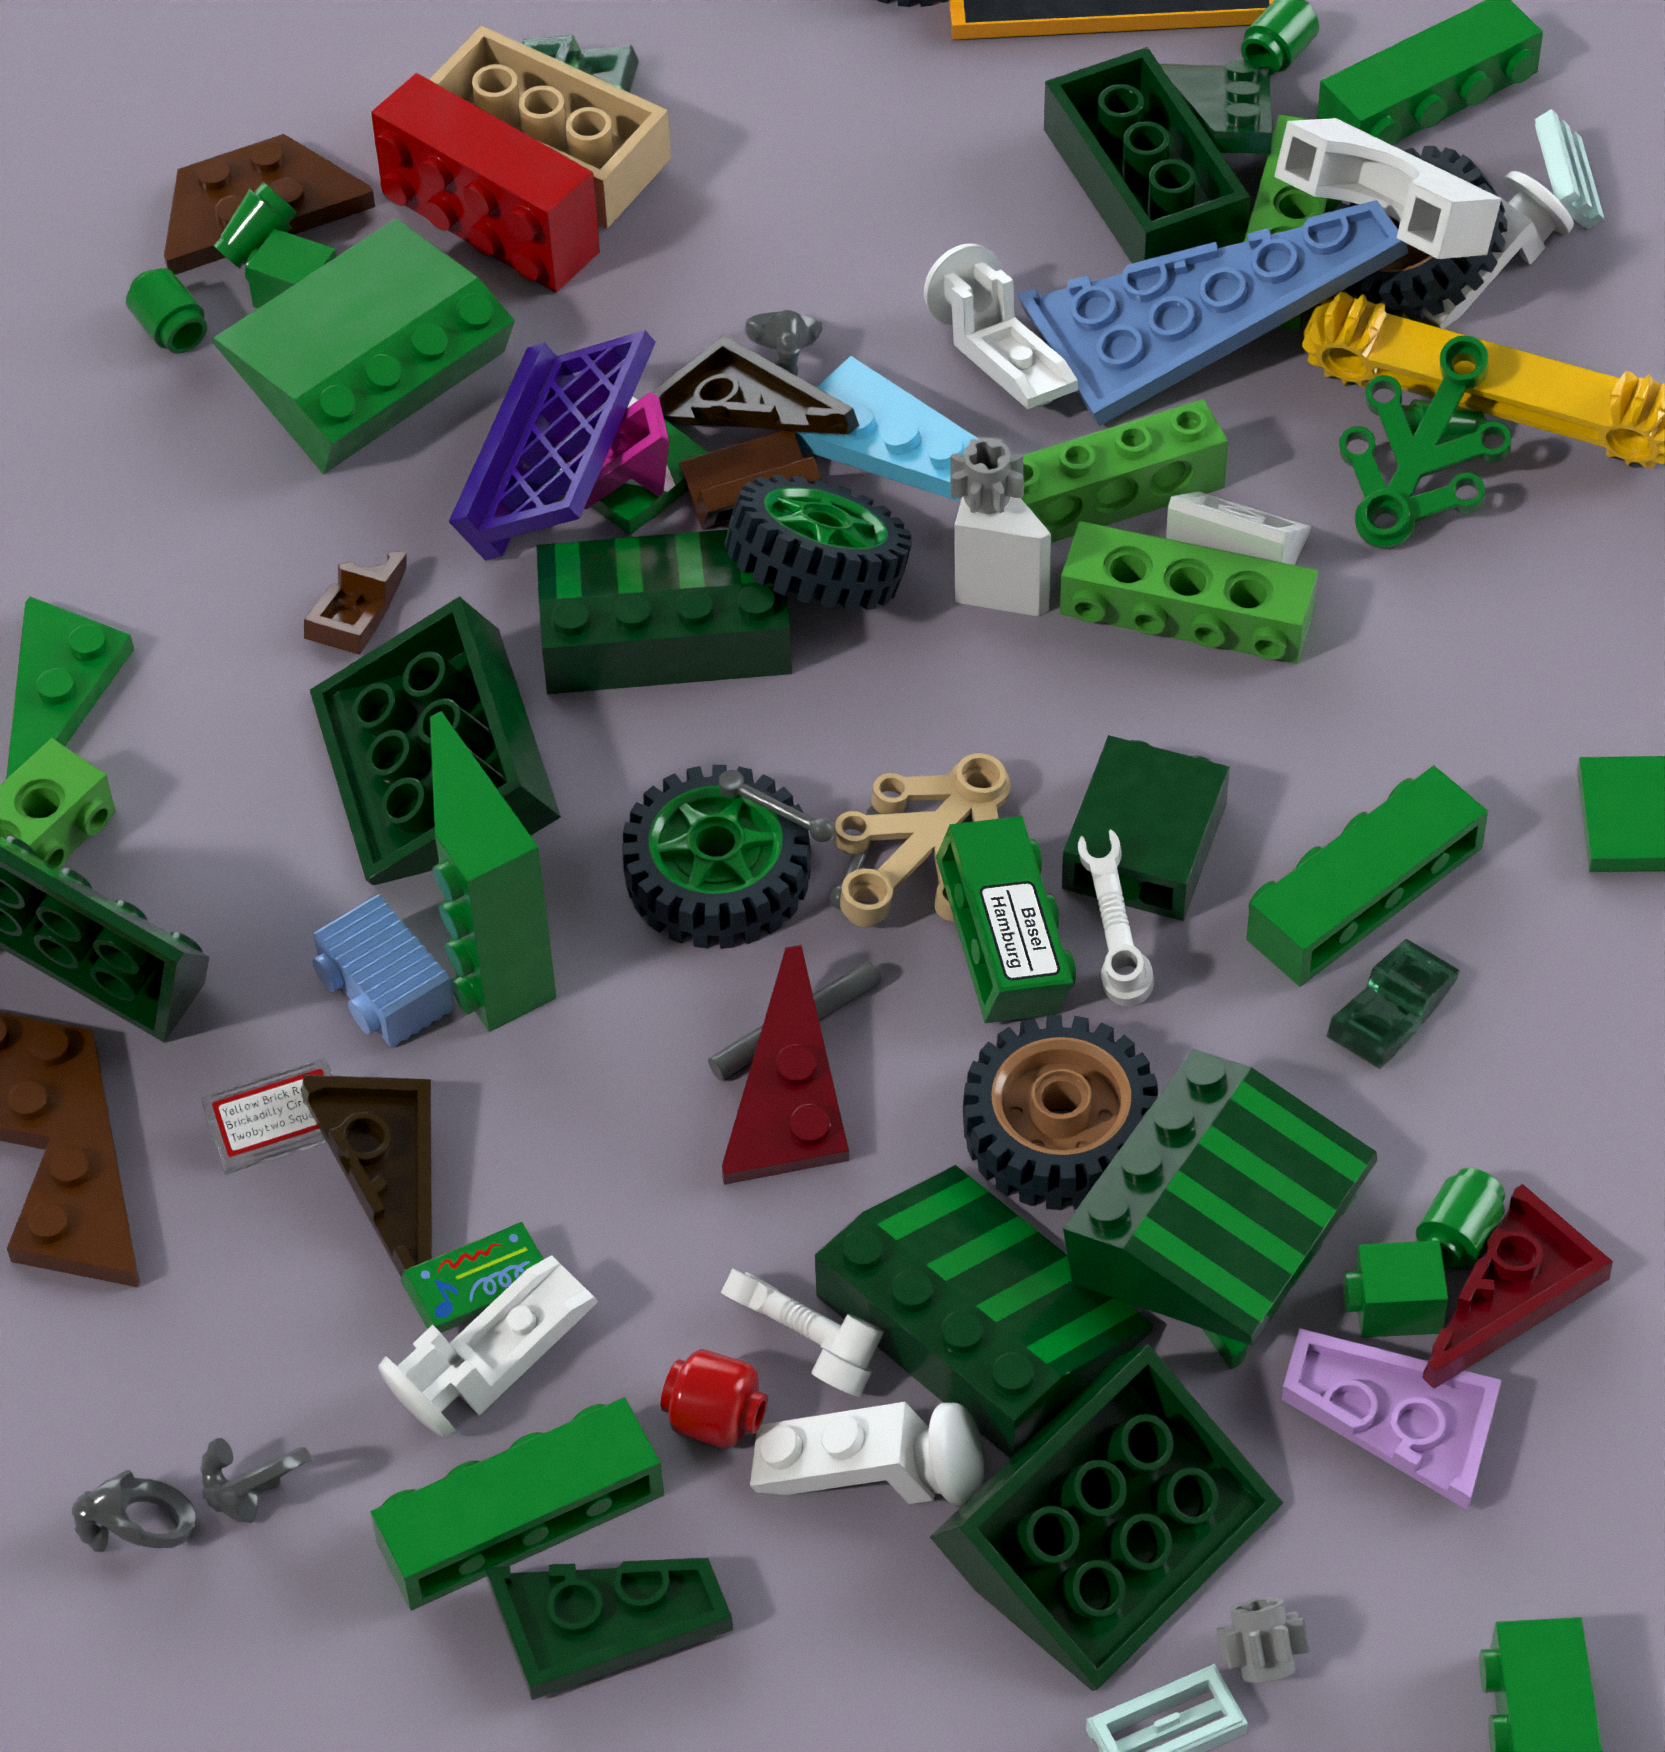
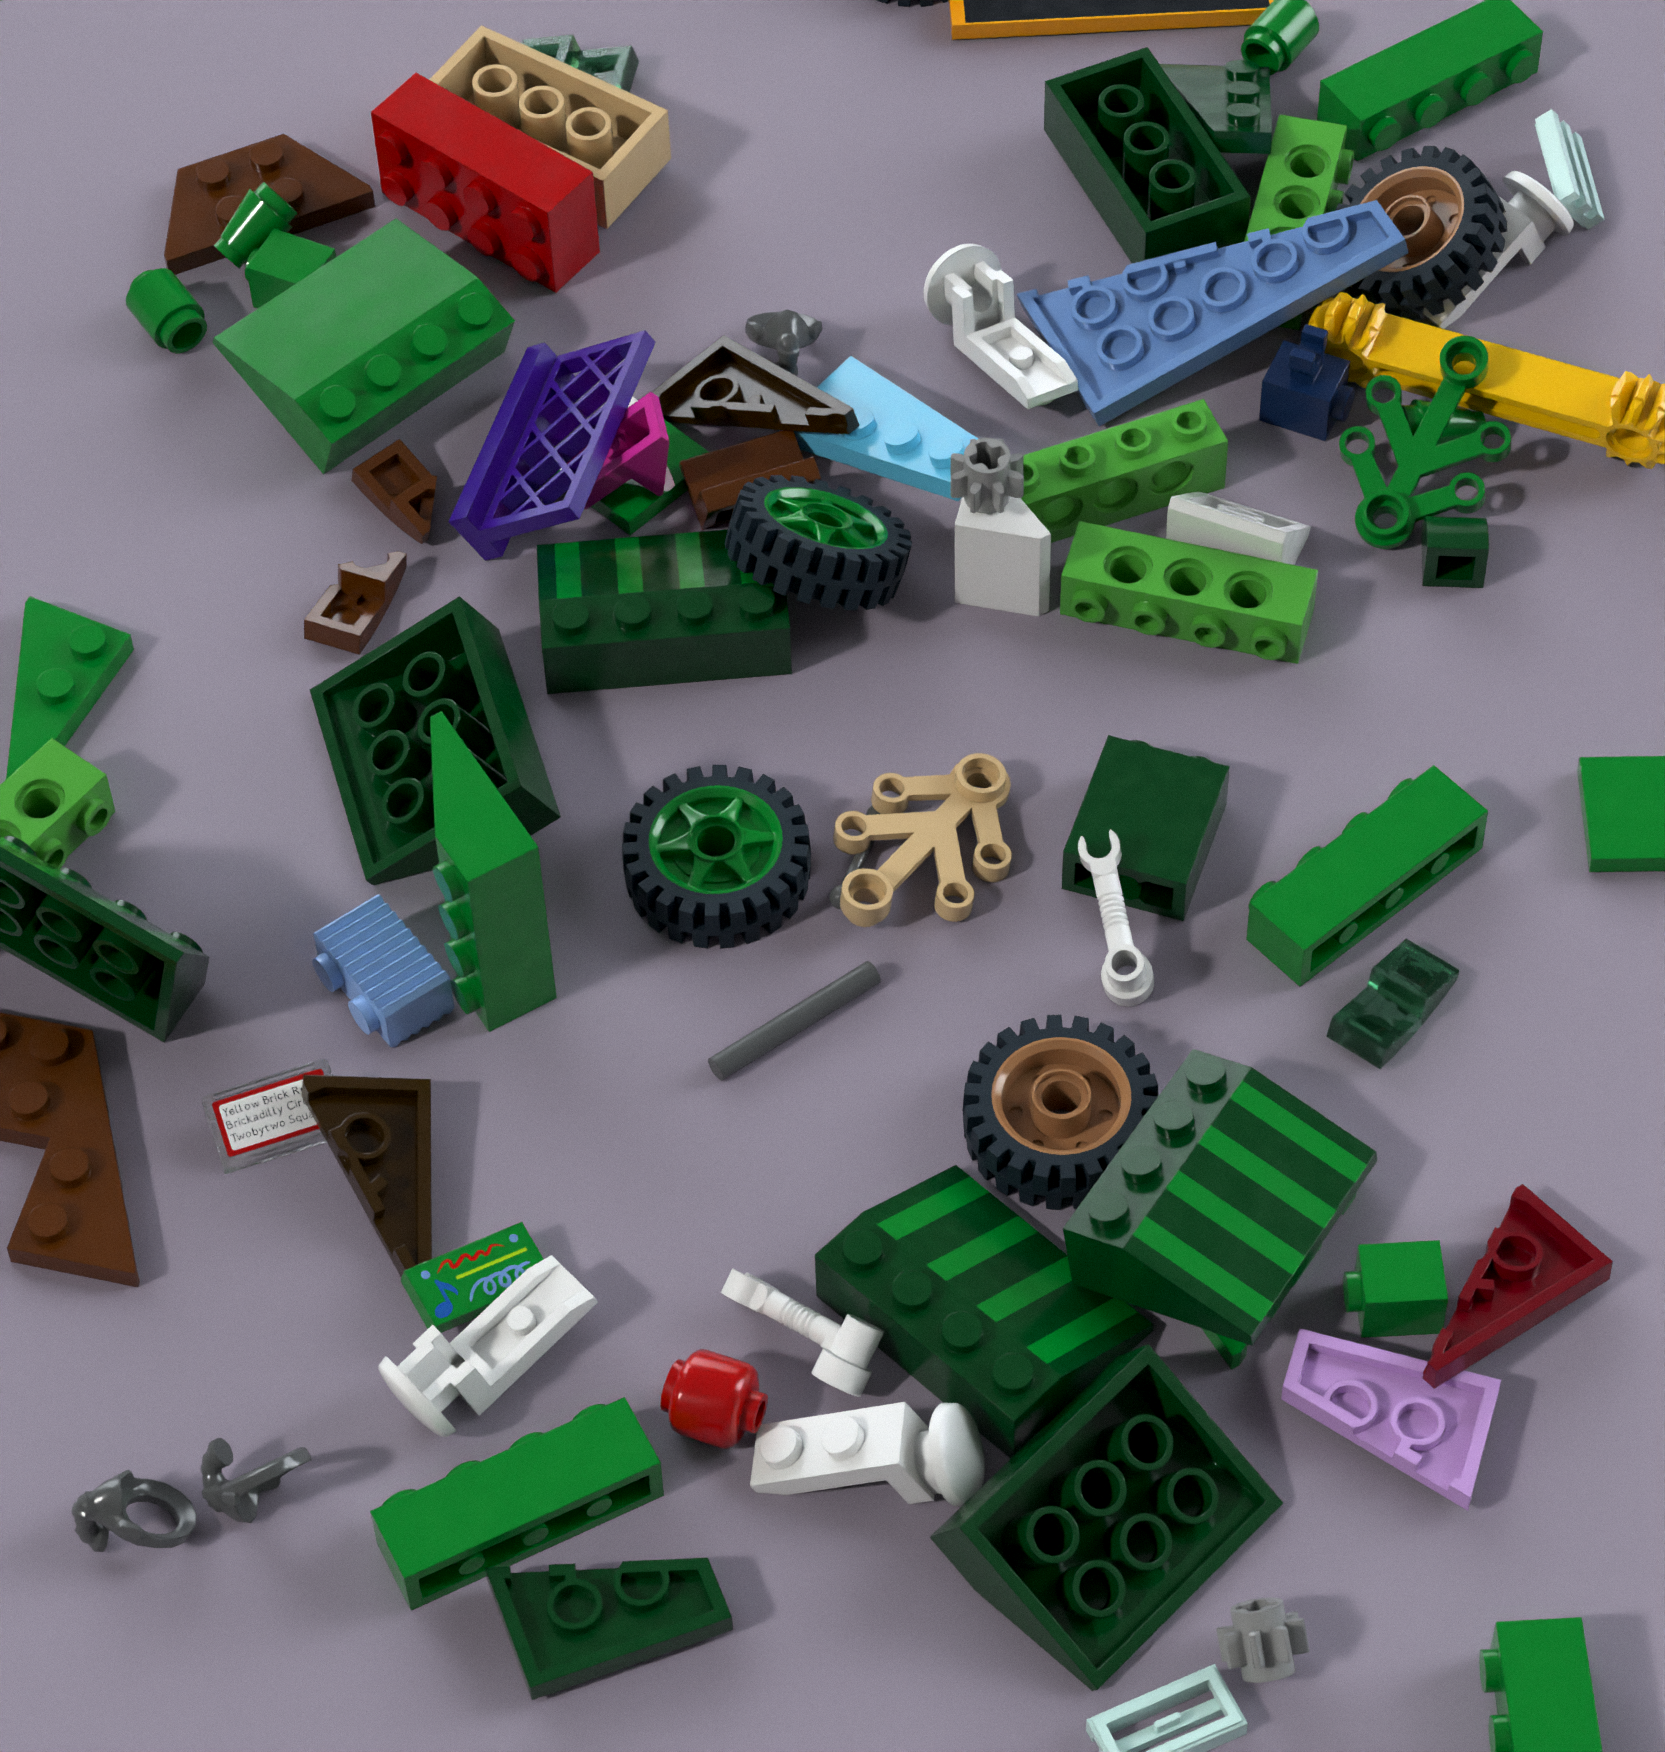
dark grey hinge [719,770,835,842] -> none
dark red wing [722,945,849,1185] -> none
green brick [936,816,1076,1024] -> none
white arch [1274,118,1502,259] -> none
green brick [1416,1168,1505,1269] -> none
none -> reddish brown slope [351,439,437,544]
none -> dark blue brick [1259,324,1355,442]
none -> dark green brick [1421,516,1489,588]

